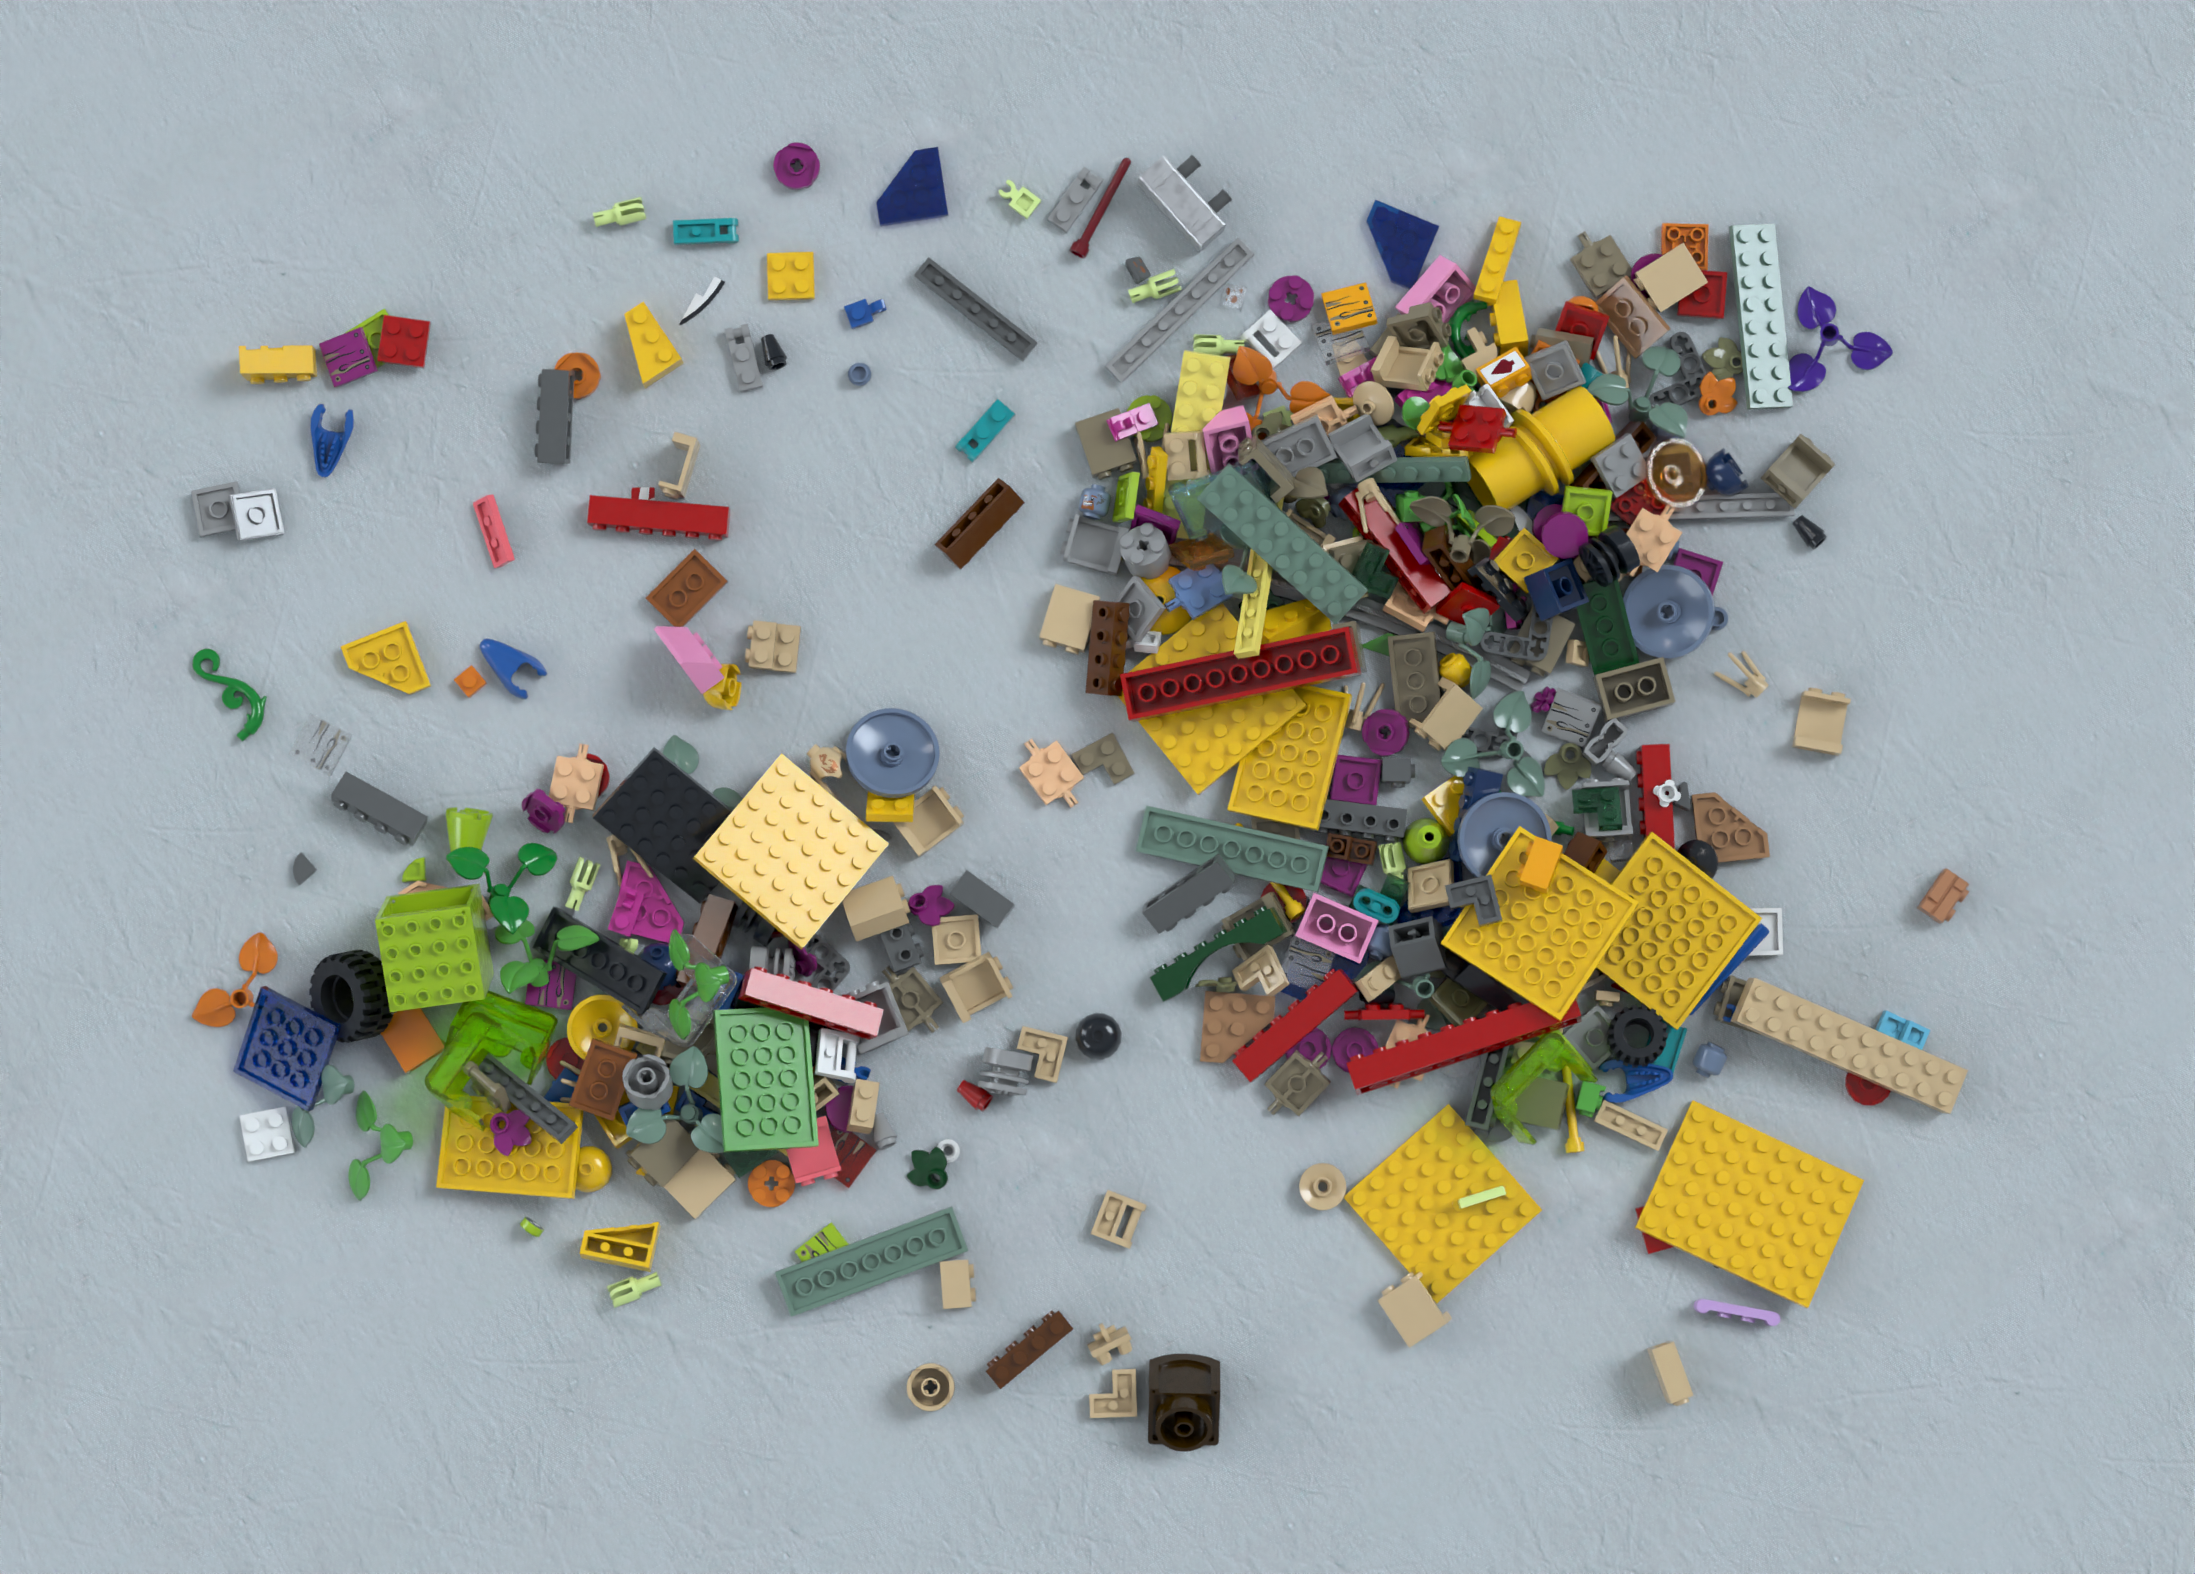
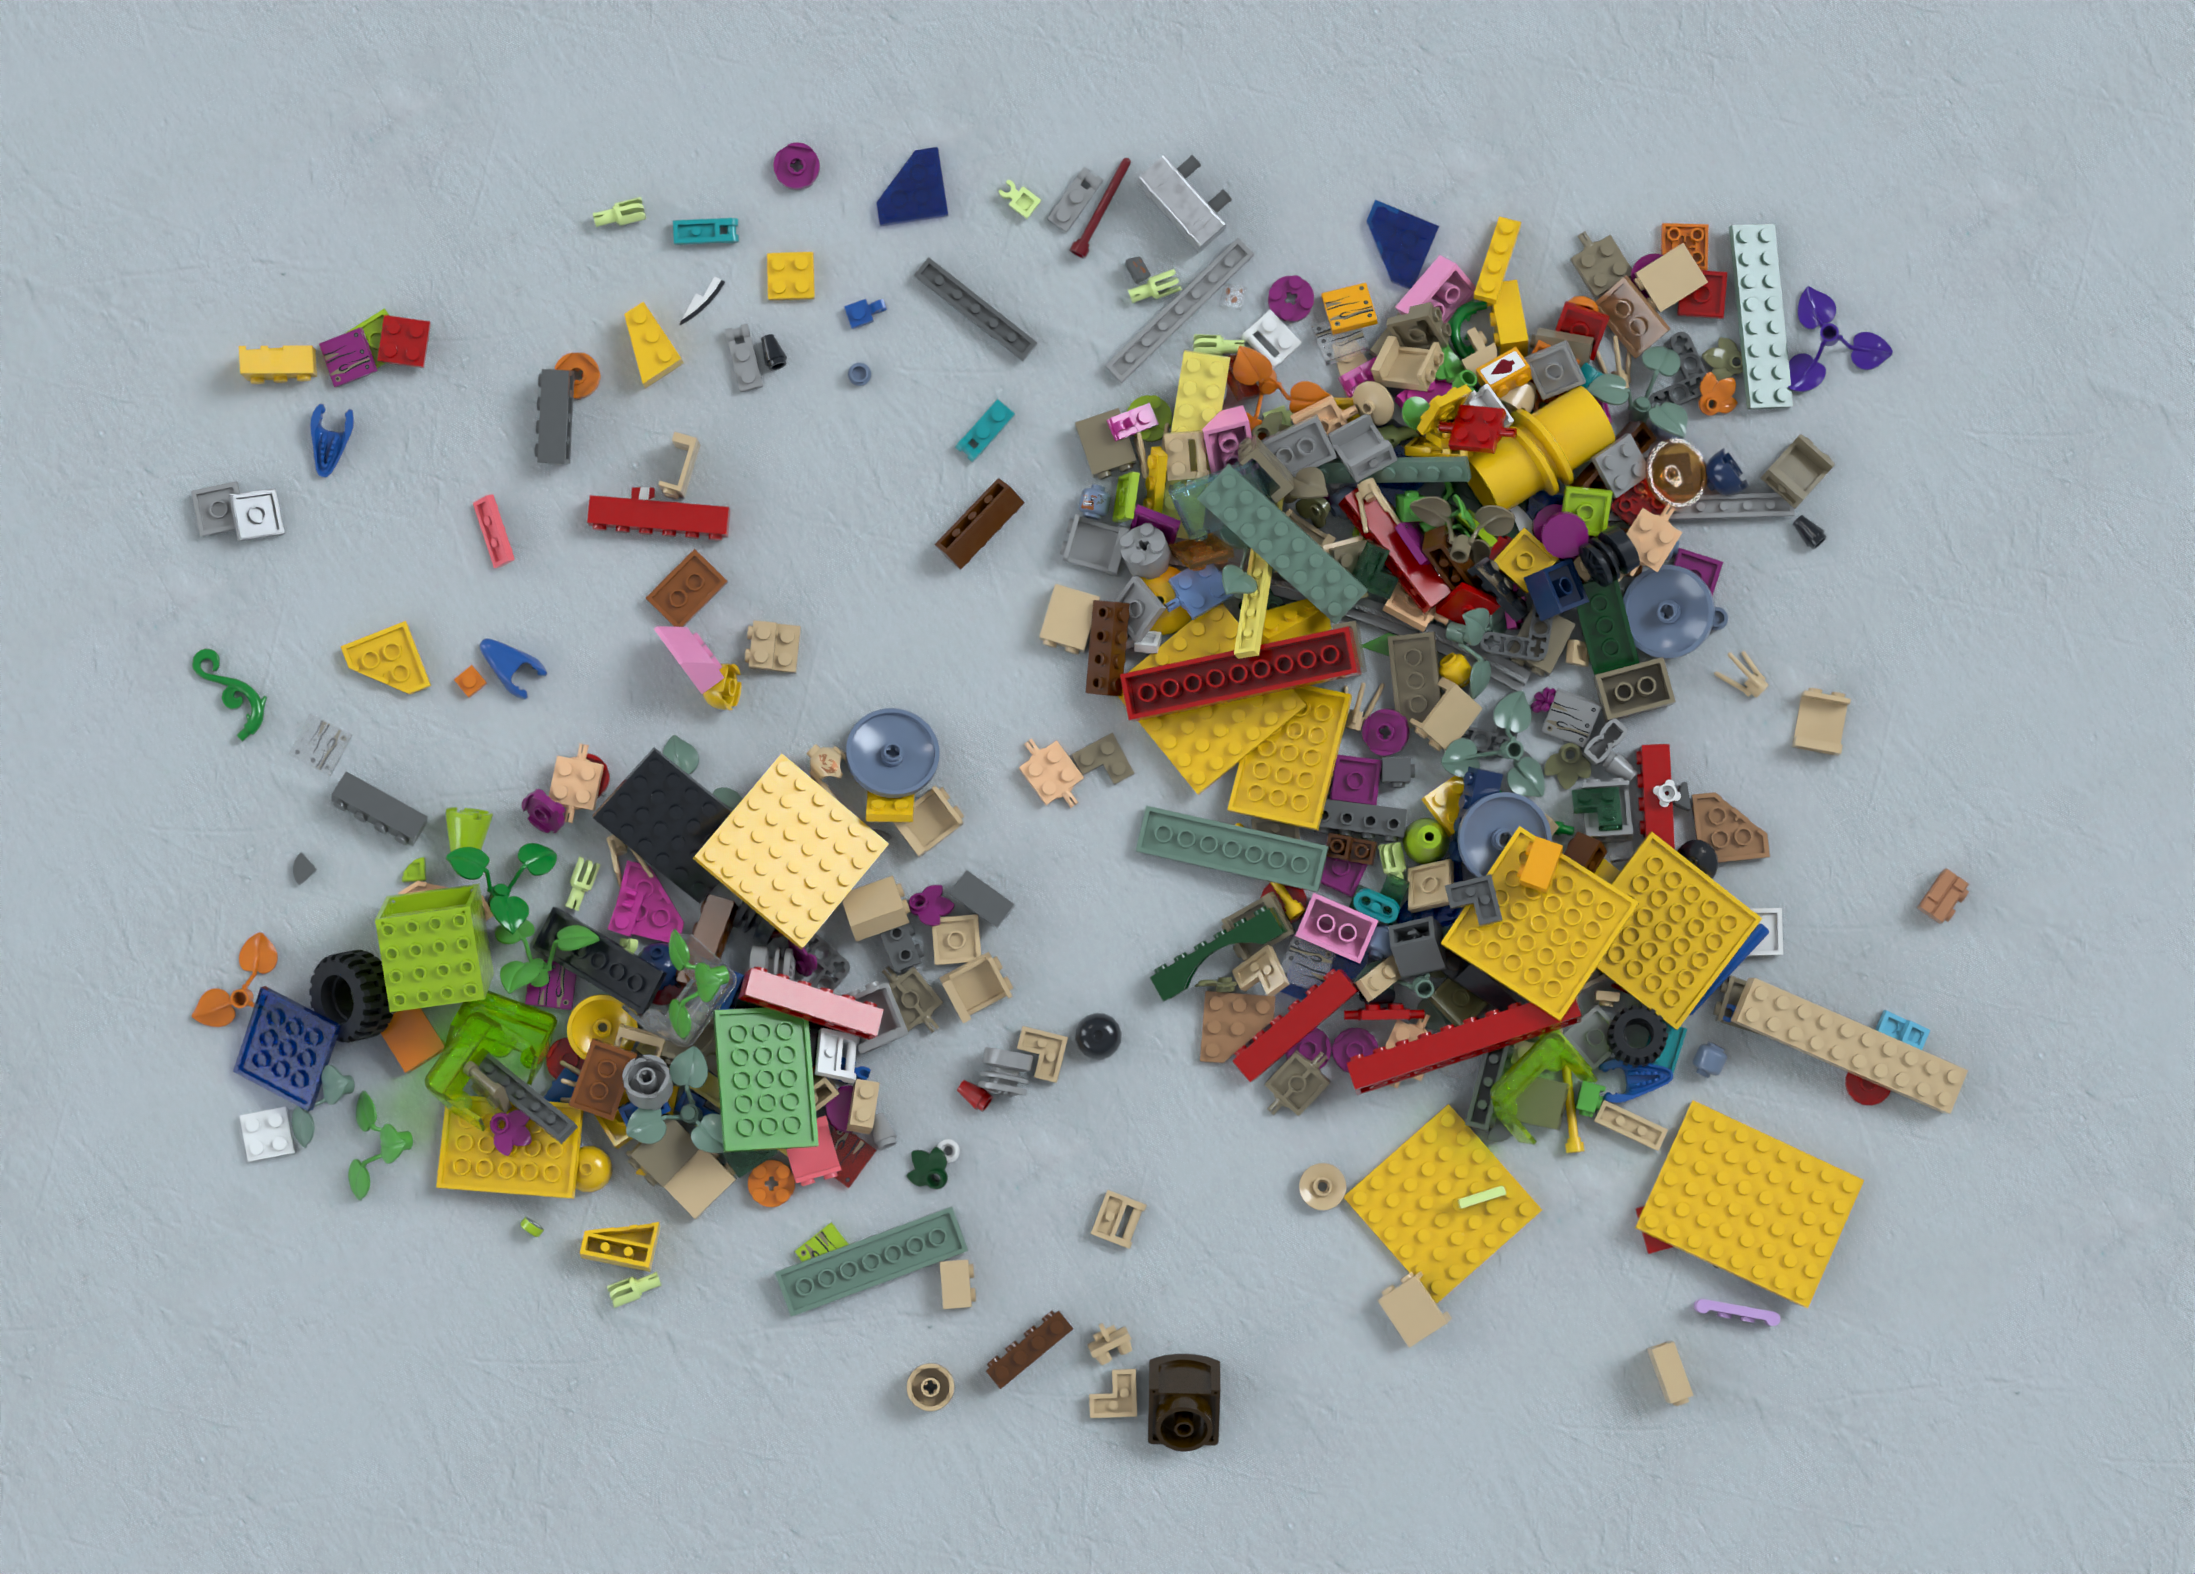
dark grey brick [1142,853,1235,934] -> none

